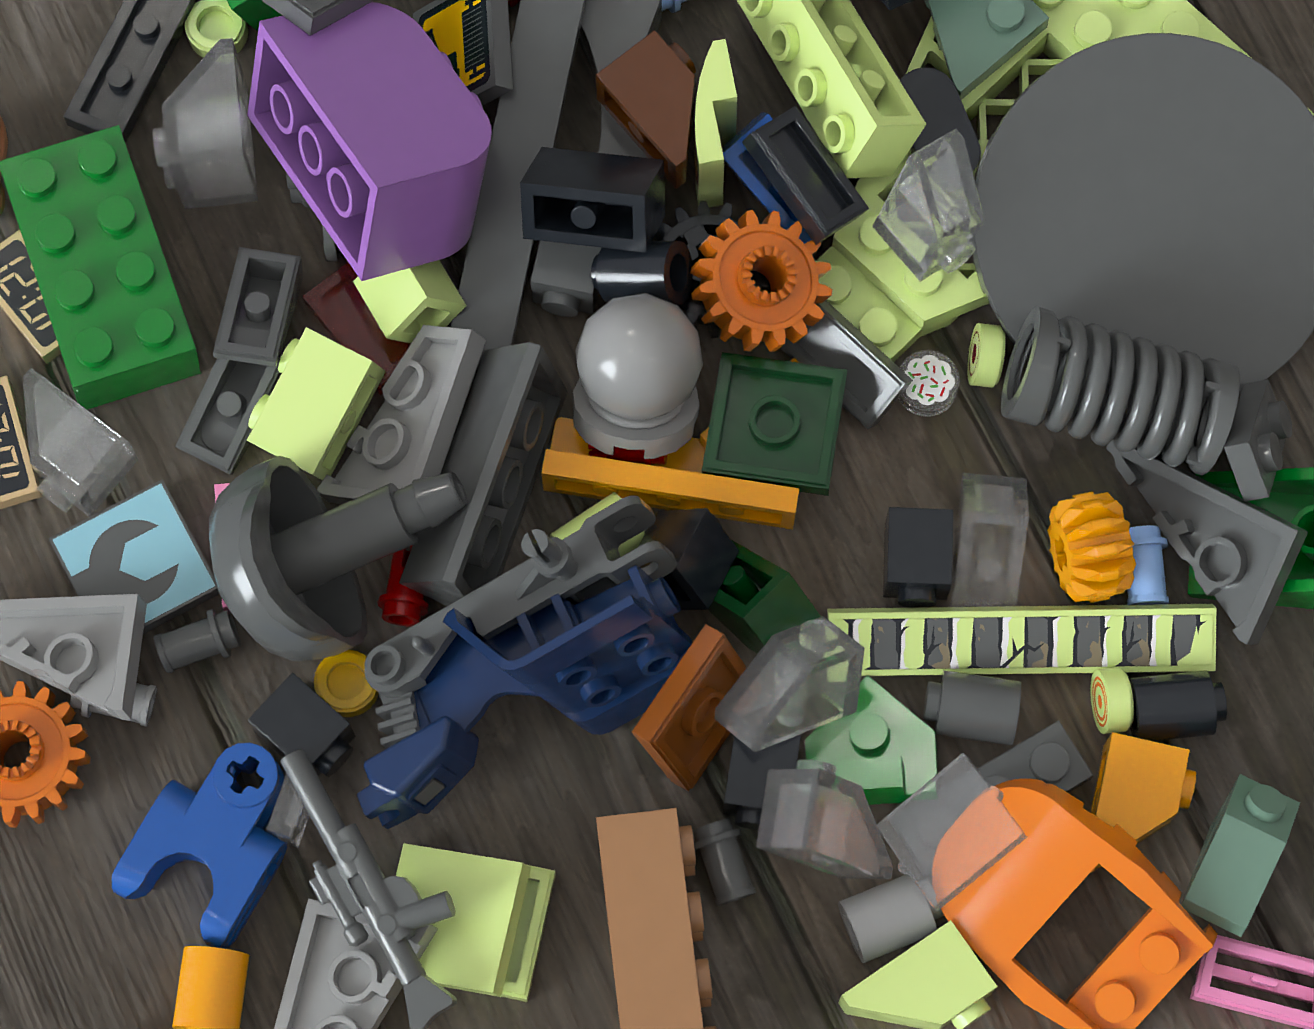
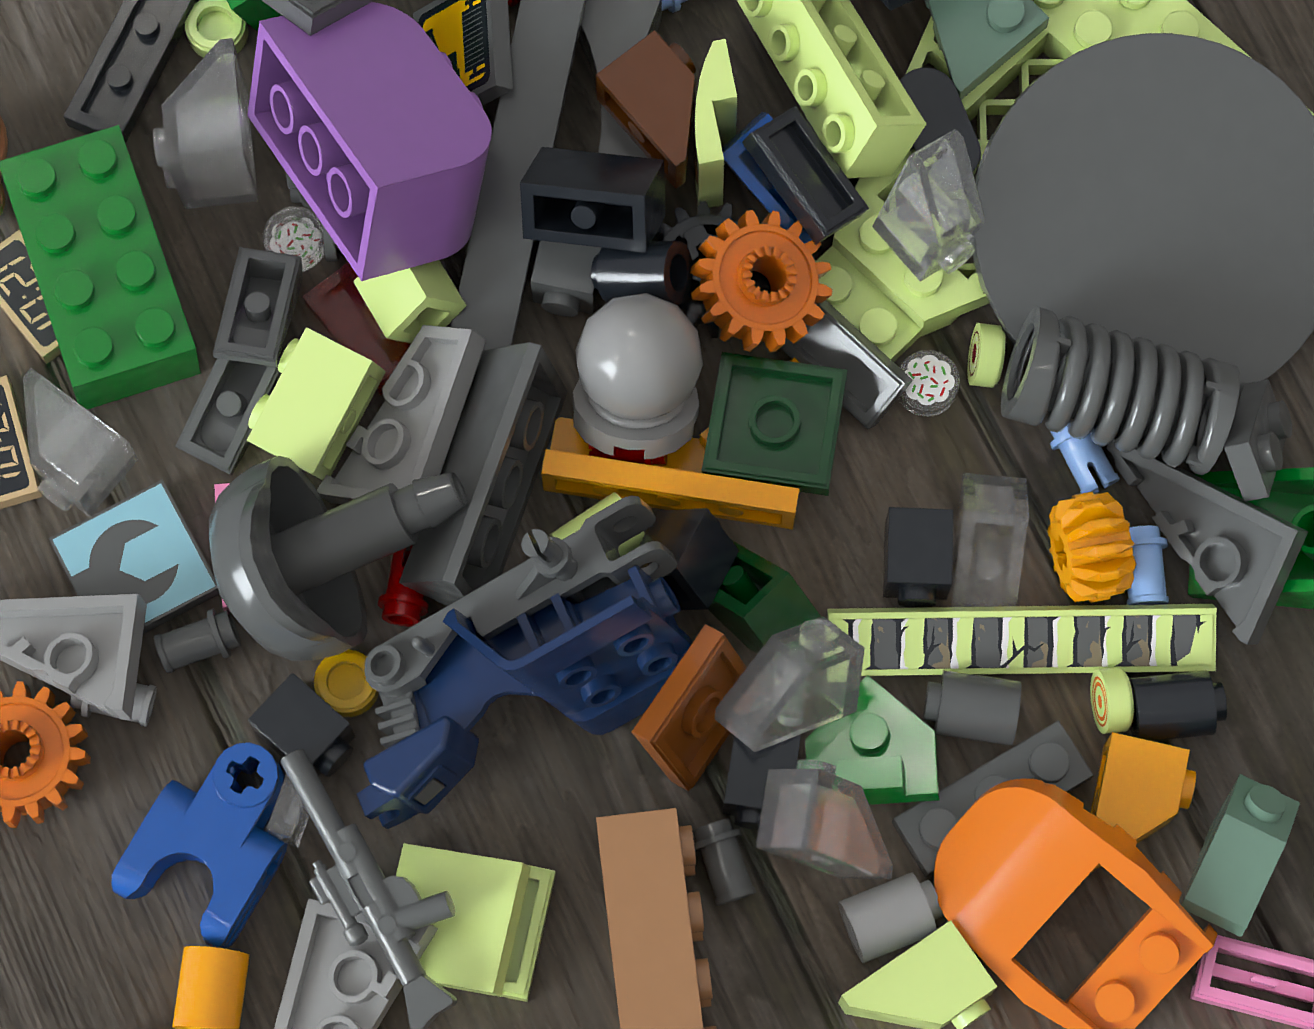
clear piece [875,753,1027,910] -> none
none -> clear tile [263,207,324,271]
none -> light blue pin [1050,426,1120,494]

